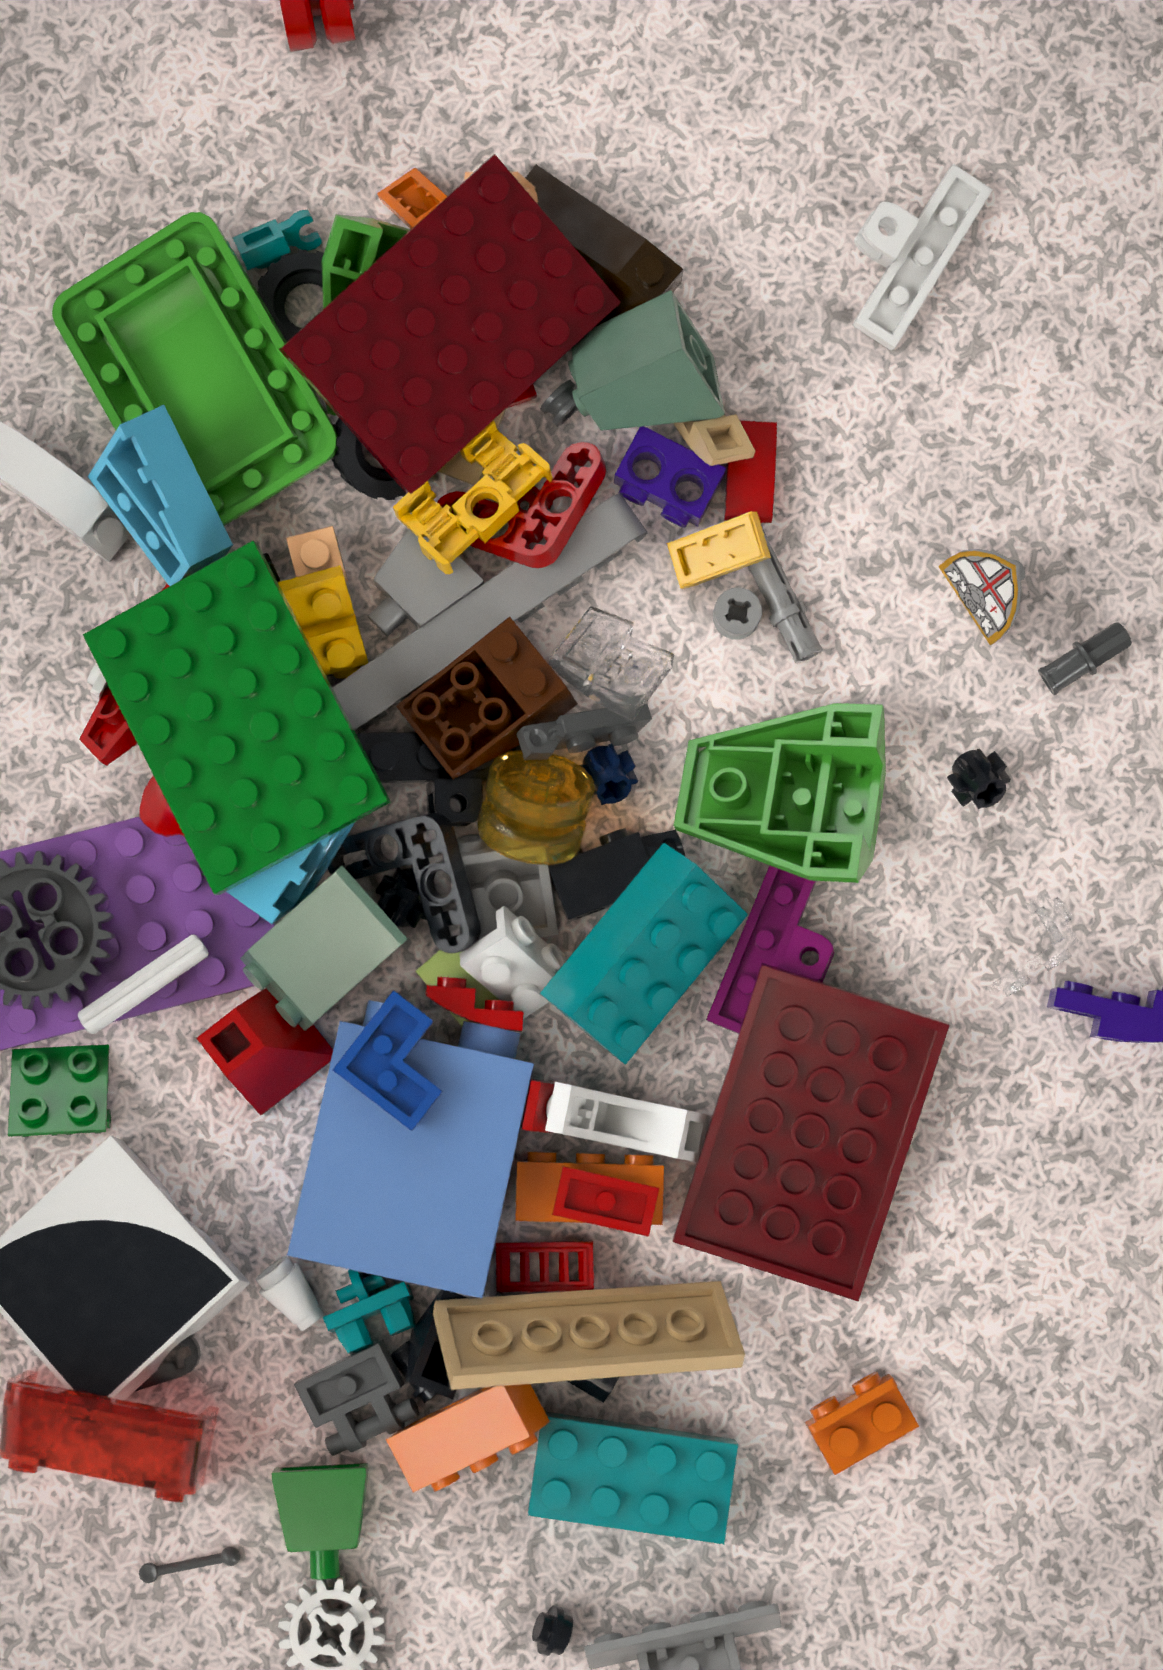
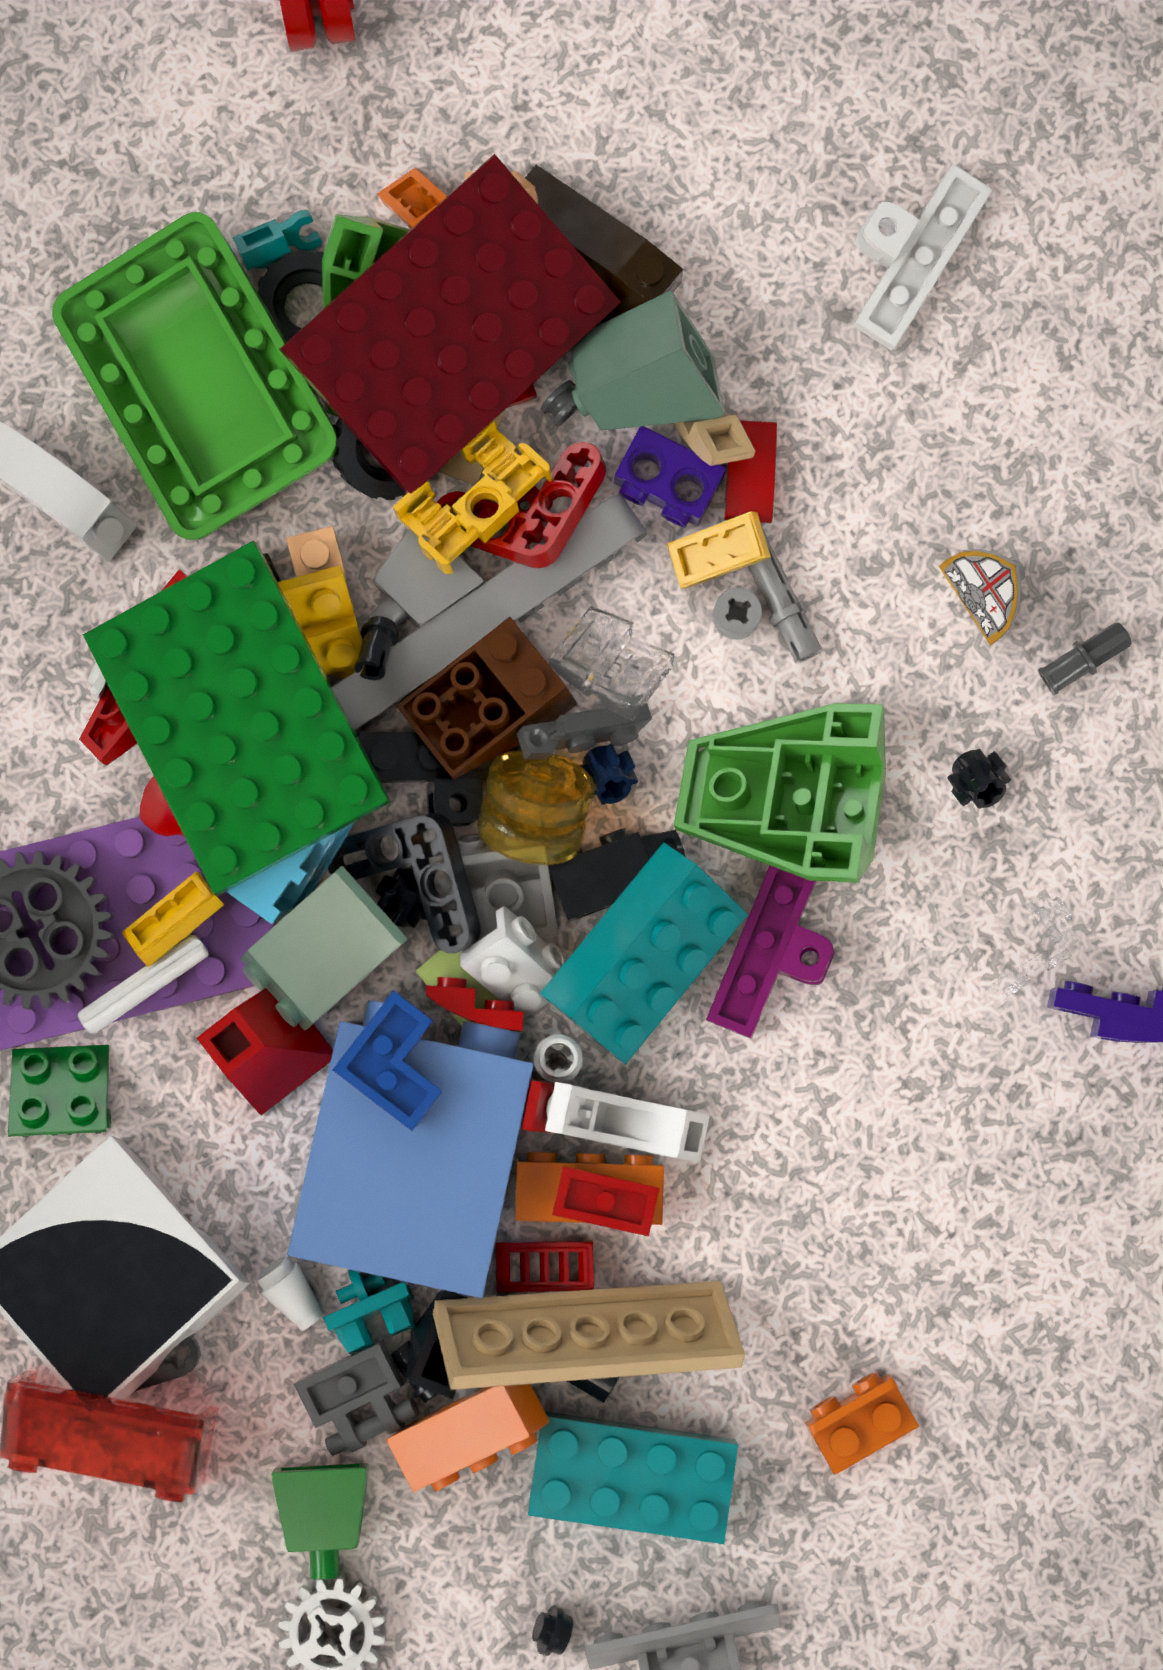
medium azure wedge [88,405,233,587] -> none
dark grey hinge [139,1547,240,1583] -> none
dark red plate [672,963,950,1302] -> none
none -> yellow plate [122,871,224,967]
none -> black pin [354,616,399,681]
none -> white cone [534,1034,583,1083]

